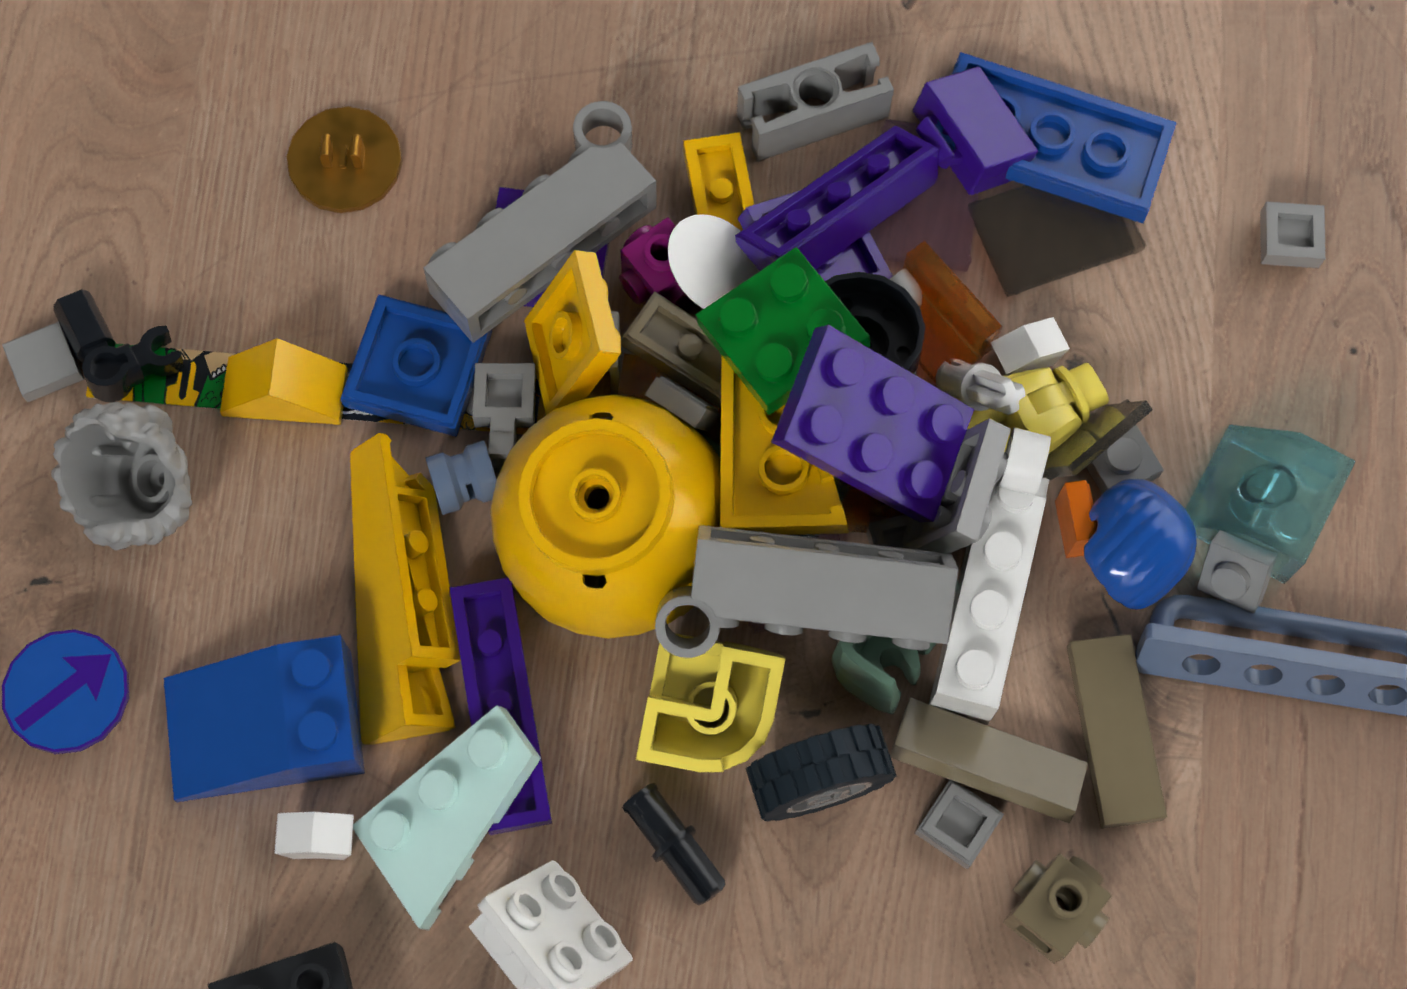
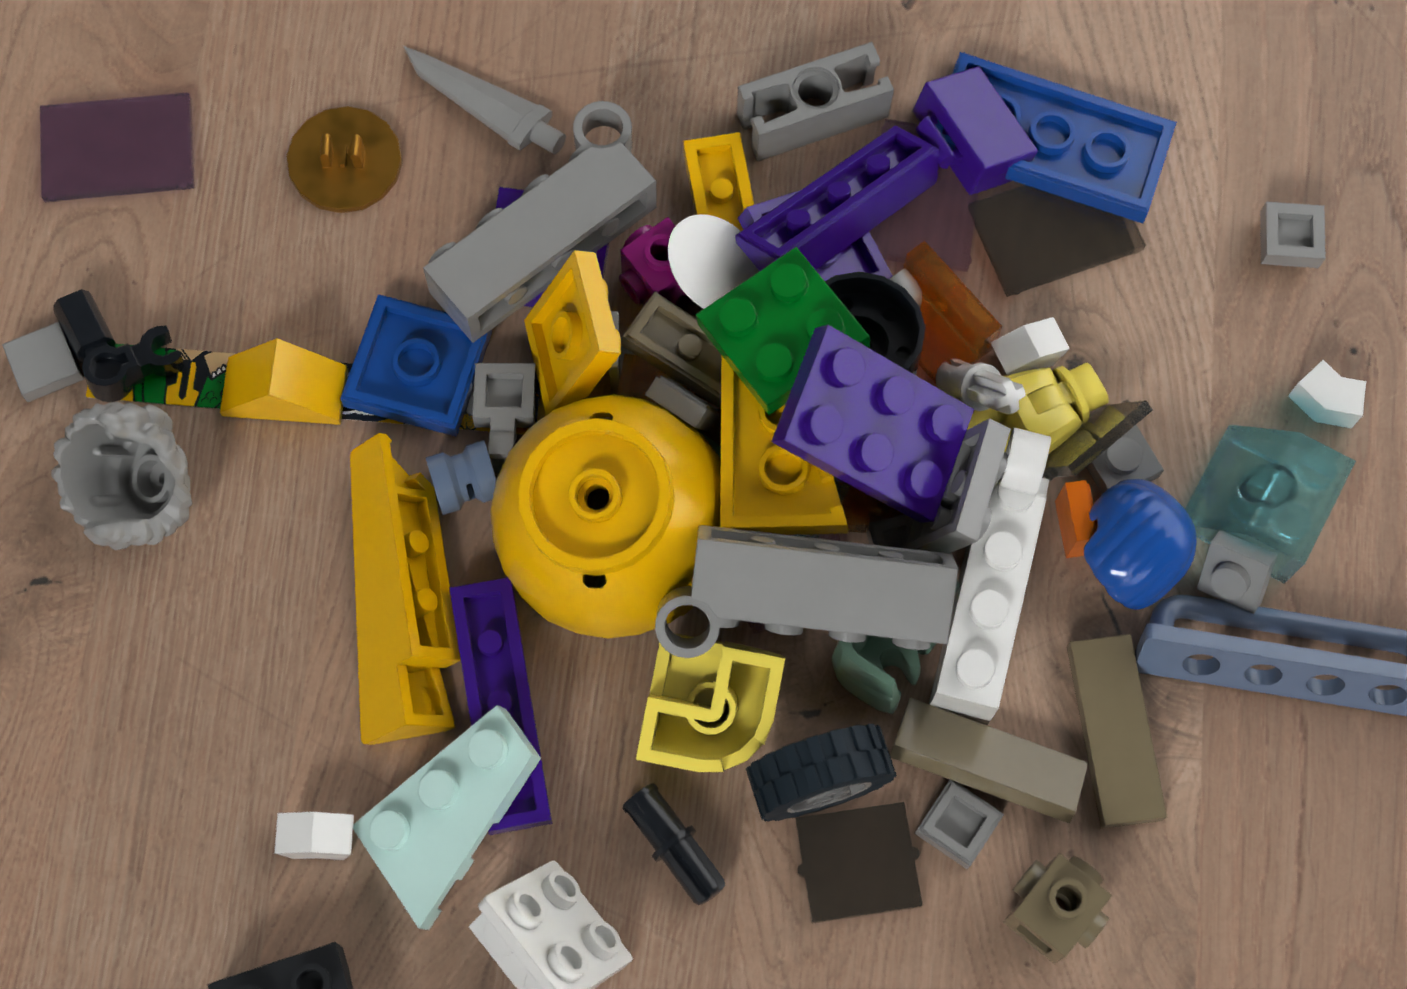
blue piece [2,629,130,754] -> none
blue slope [164,635,365,802] -> none
none -> clear purple piece [40,92,195,202]
none -> light grey bar [403,46,566,155]
none -> clear smoke piece [795,802,923,924]
none -> white piece [1288,360,1366,428]

